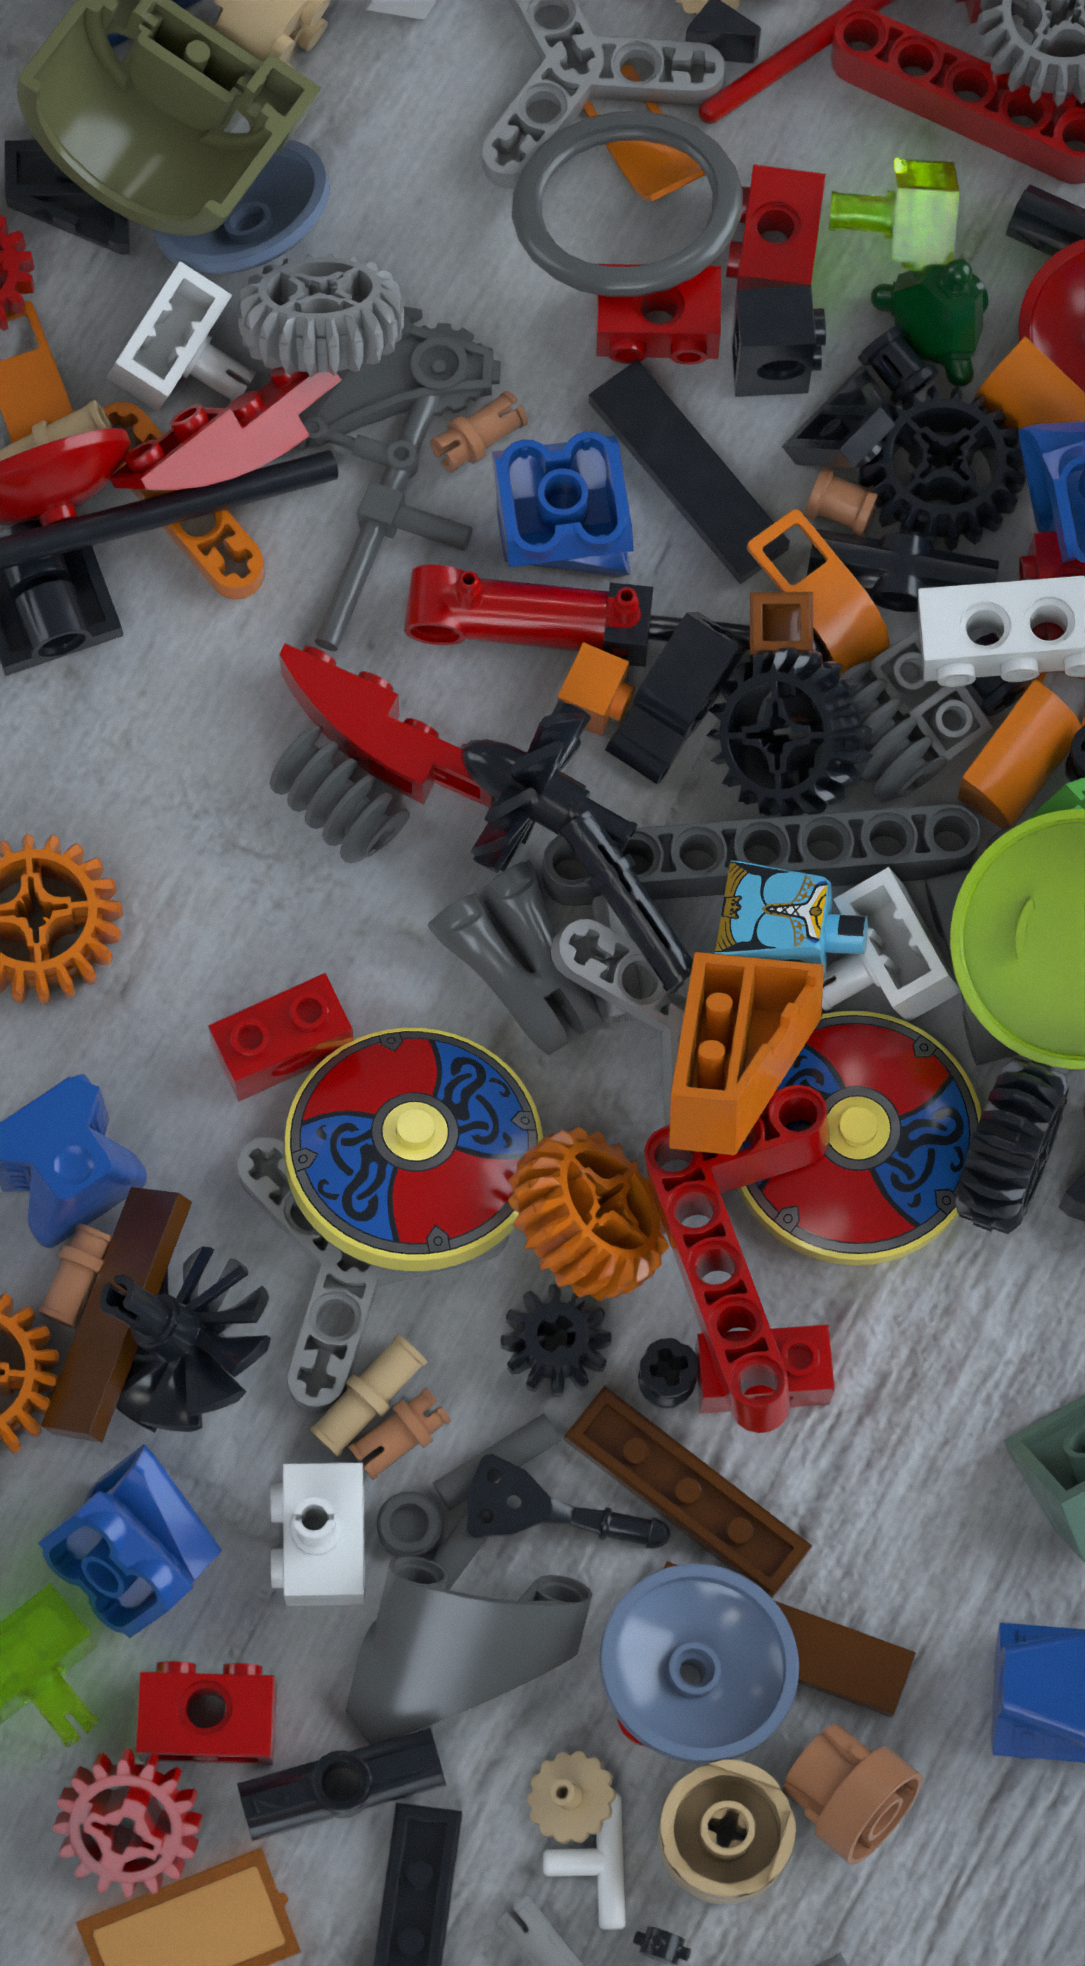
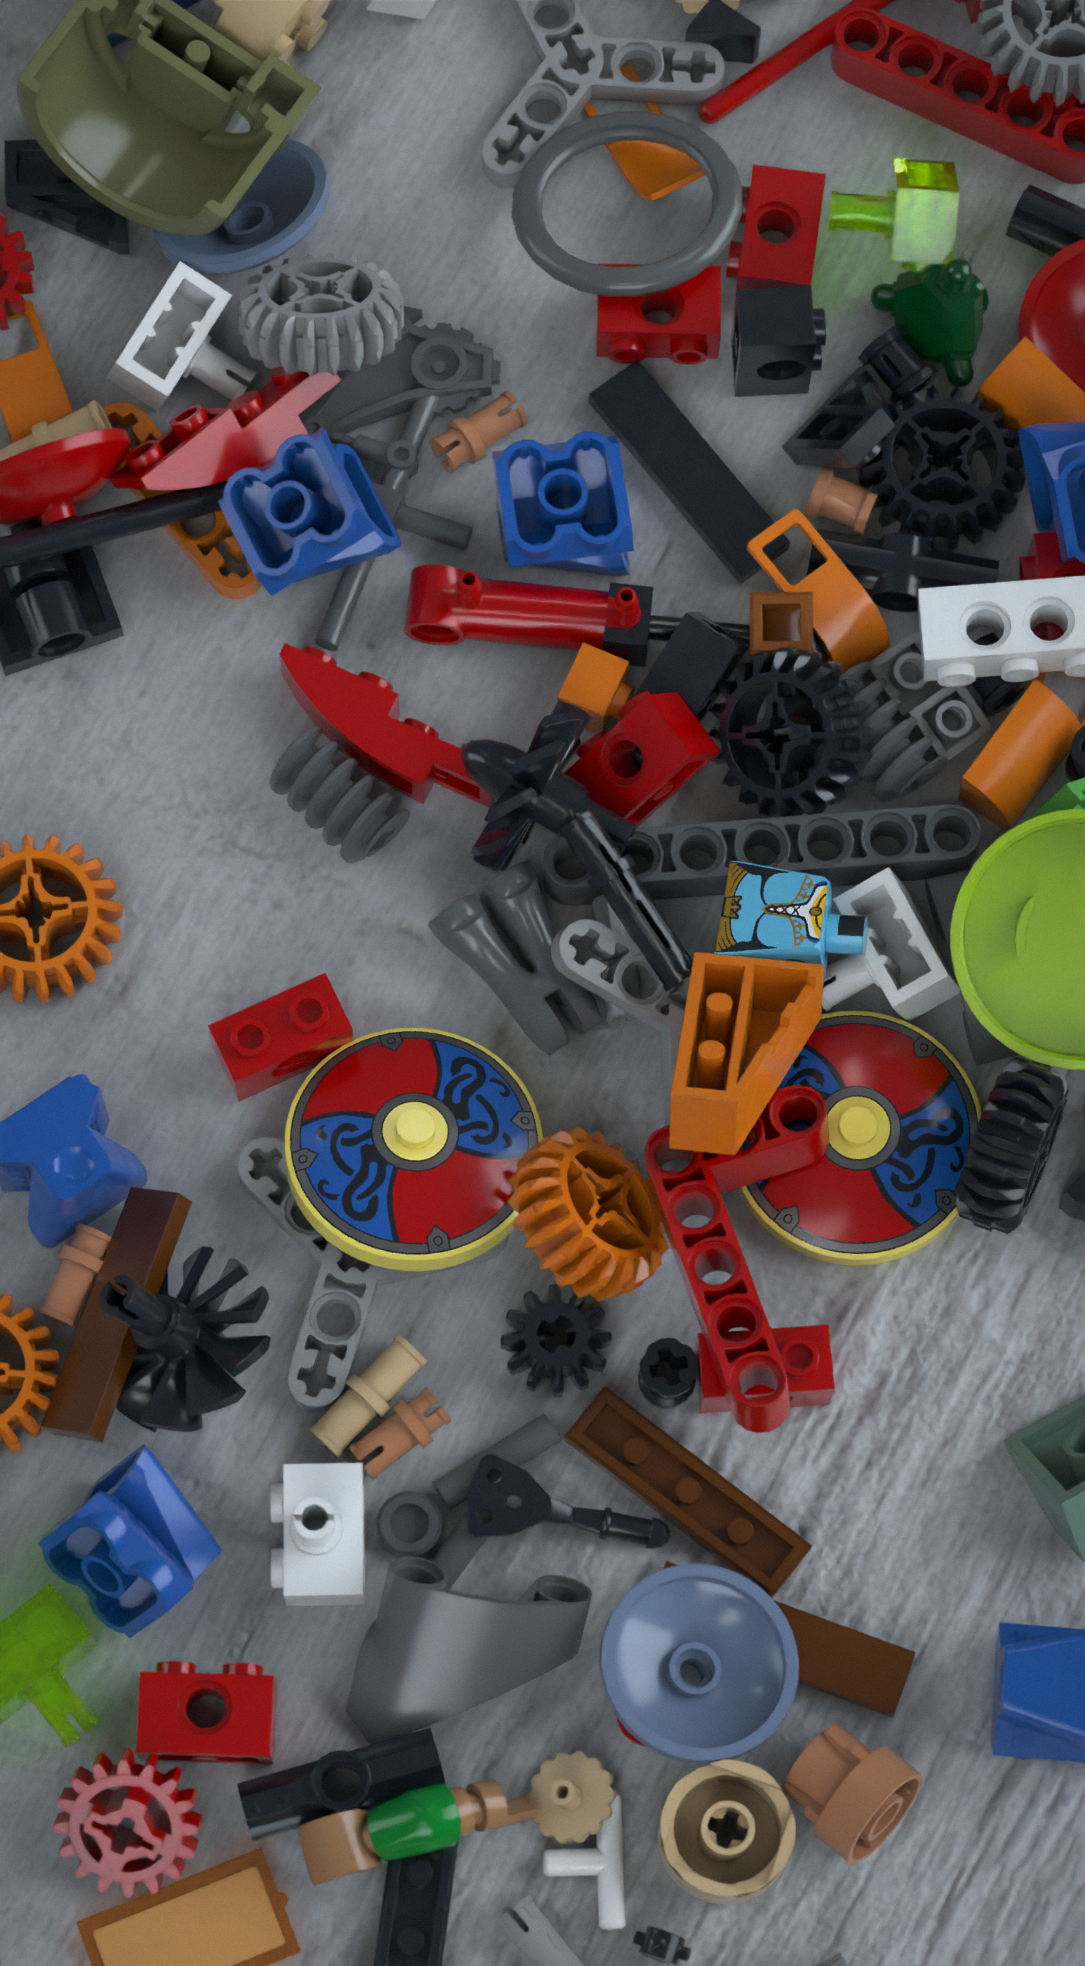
none -> blue piece [218,427,401,596]
none -> piece [298,1779,537,1886]
none -> red brick [564,691,721,828]

